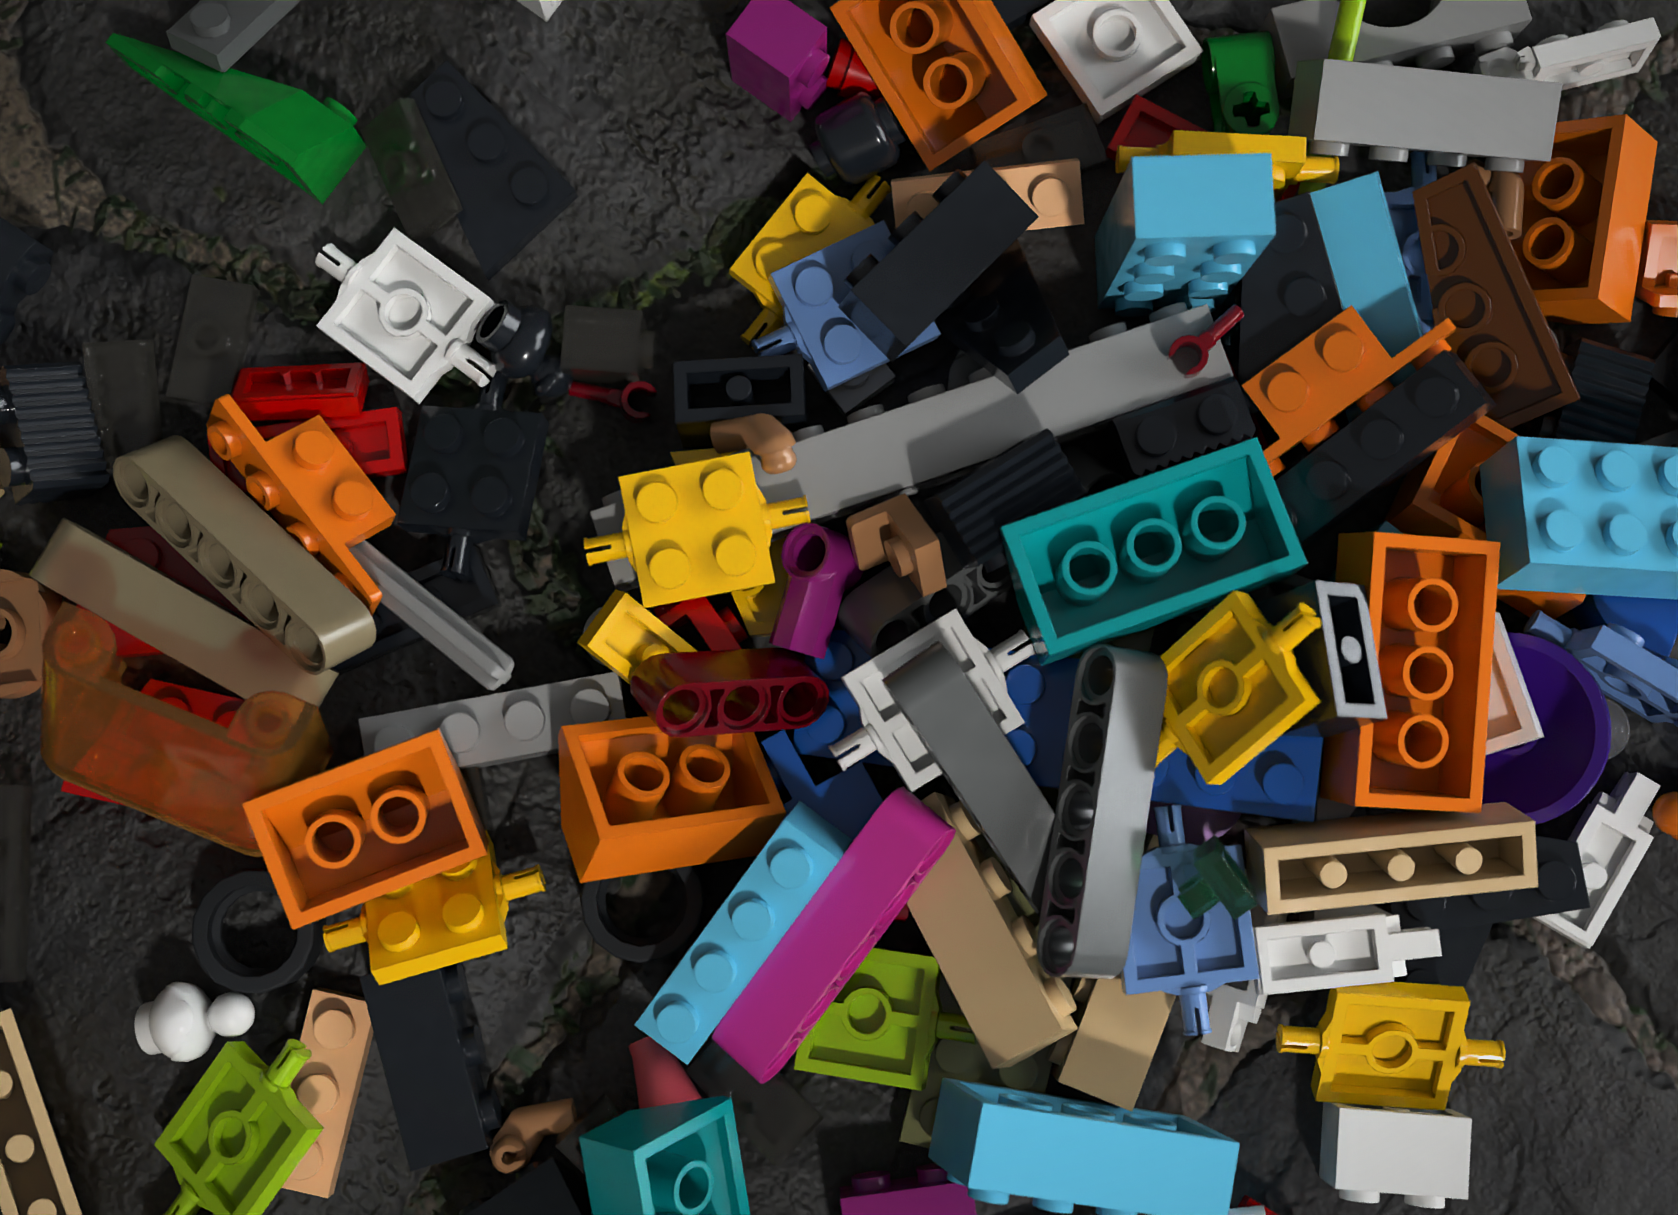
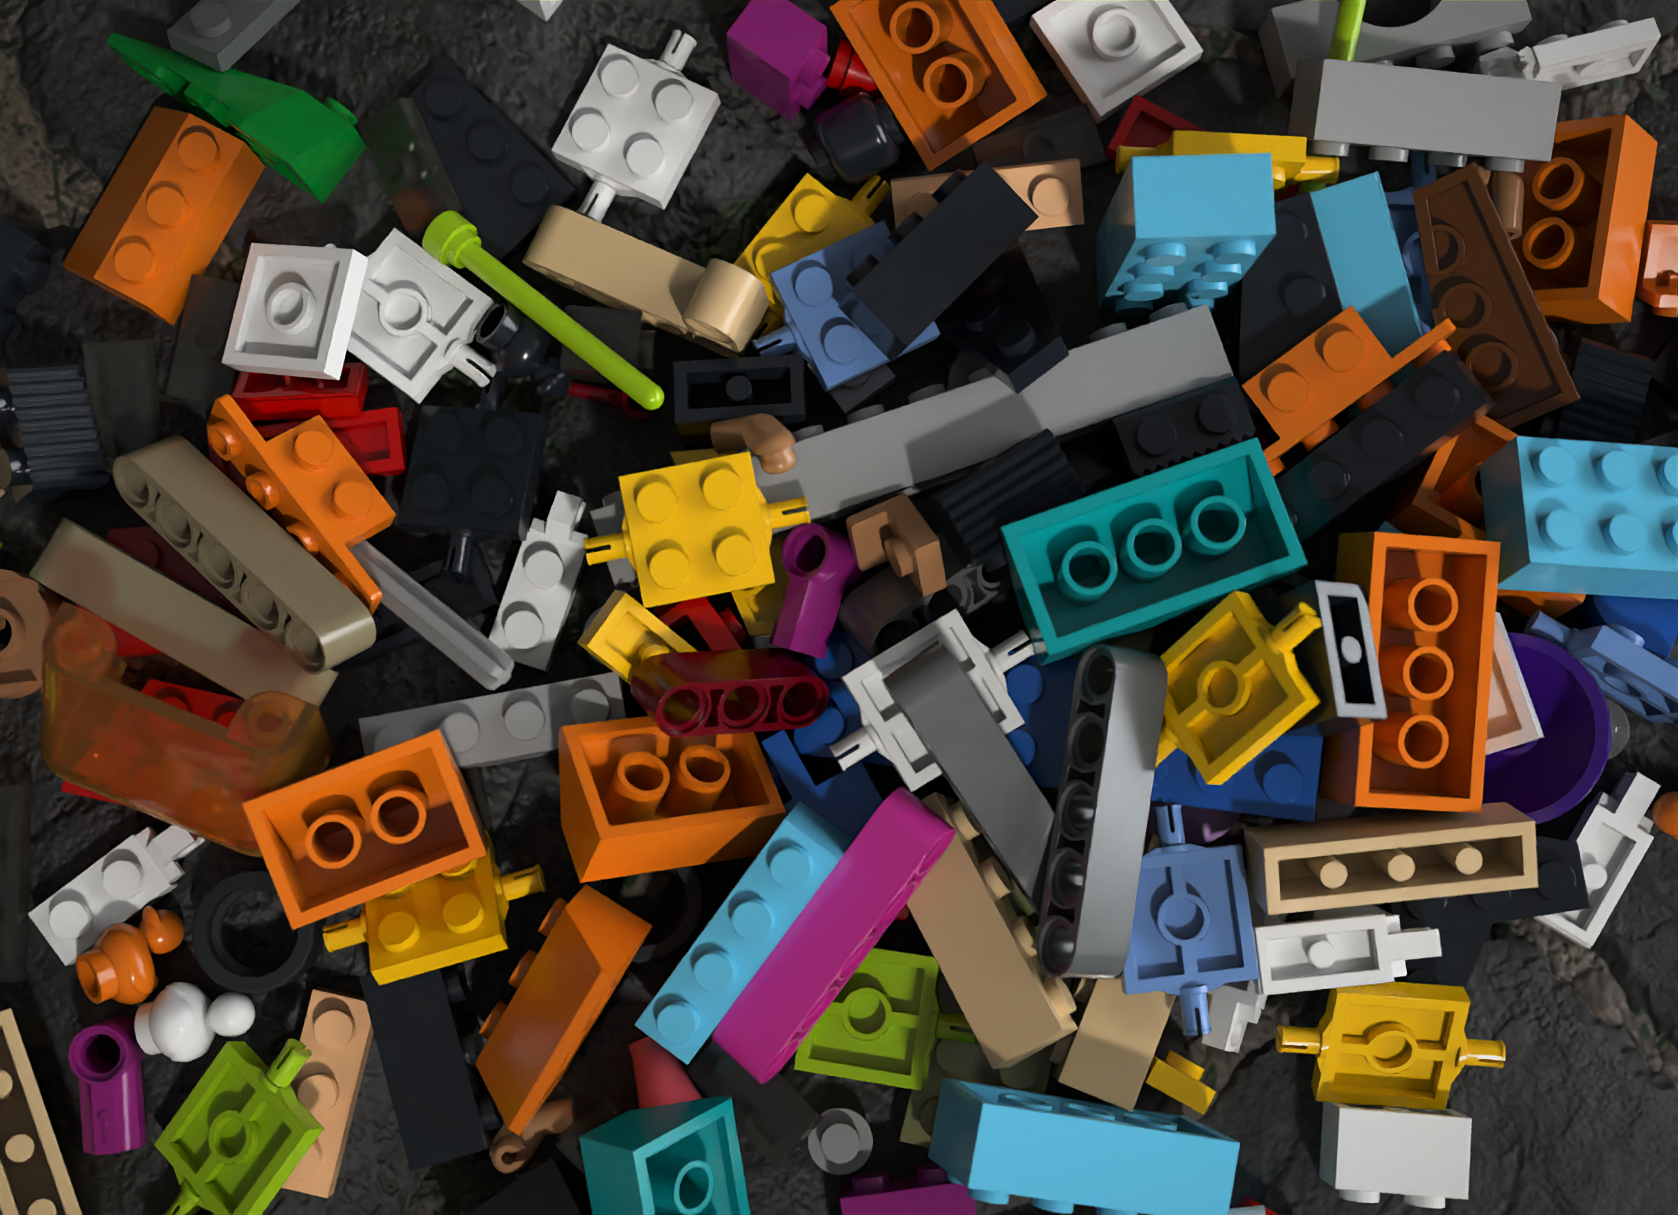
dark red hand [1167,305,1244,378] -> none
clear green tile [1177,835,1257,920] -> none
green piece [1202,31,1280,135] -> none
none -> white hinge [28,819,206,966]
none -> orange slope [61,106,266,326]
none -> magenta piece [68,1015,147,1155]
none -> orange animal [76,905,185,1005]
none -> white plate [222,243,368,380]
none -> lime piece [422,210,664,410]
none -> orange slope [475,884,652,1136]
none -> white hinge [489,491,589,672]
none -> tan beam [523,205,769,358]
none -> white plate [551,30,721,223]
none -> light grey plate [808,1107,873,1175]
none -> yellow plate [1144,1050,1216,1115]

